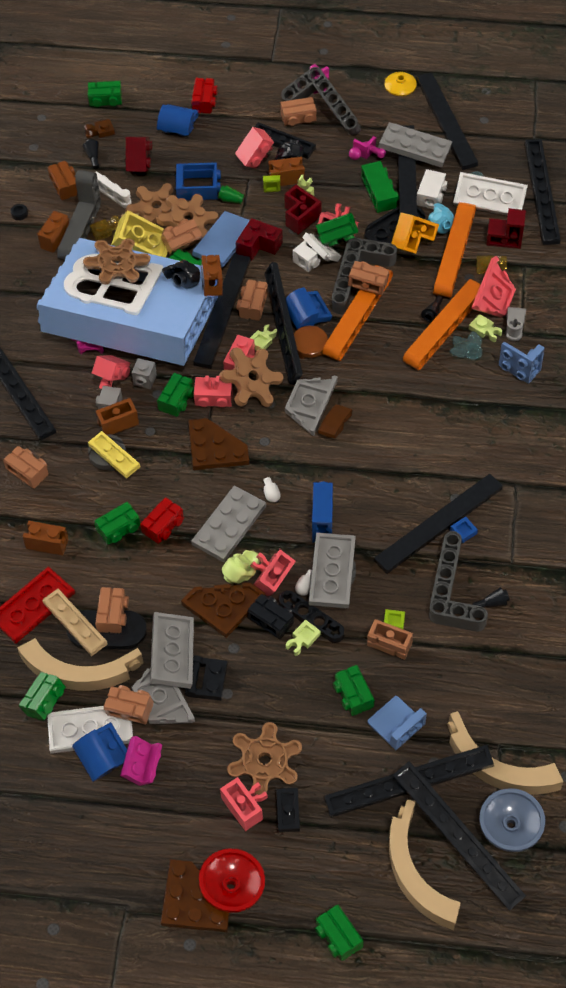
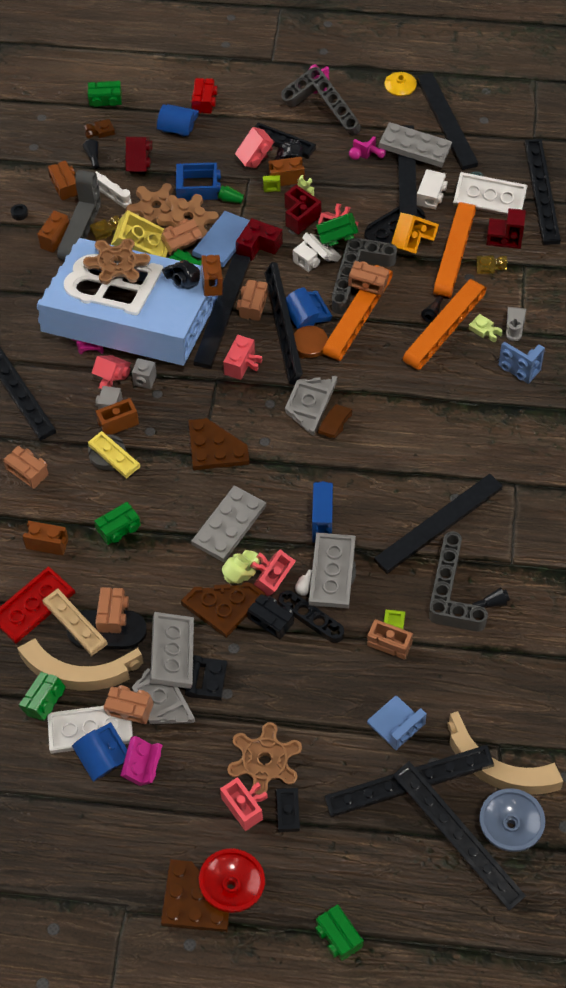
red brick [140,497,184,544] -> none
green brick [157,373,194,417] -> none
coral brick [194,375,233,407] -> none
medium nougat plate [219,348,283,407] -> none
yellowish green plate [250,324,277,351] -> none
white cylinder [263,477,281,503] -> none
nougat brick [280,97,316,126] -> none
yellowish green plate [286,620,321,656] -> none
green brick [333,665,375,716] -> none
green brick [361,161,399,213] -> none
tan arch [389,799,461,930] -> none
medium azure head [428,203,454,234] -> none
clear light blue plate [450,331,483,360] -> none
blue plate [450,517,478,543] -> none
coral wing [472,256,516,317] -> none

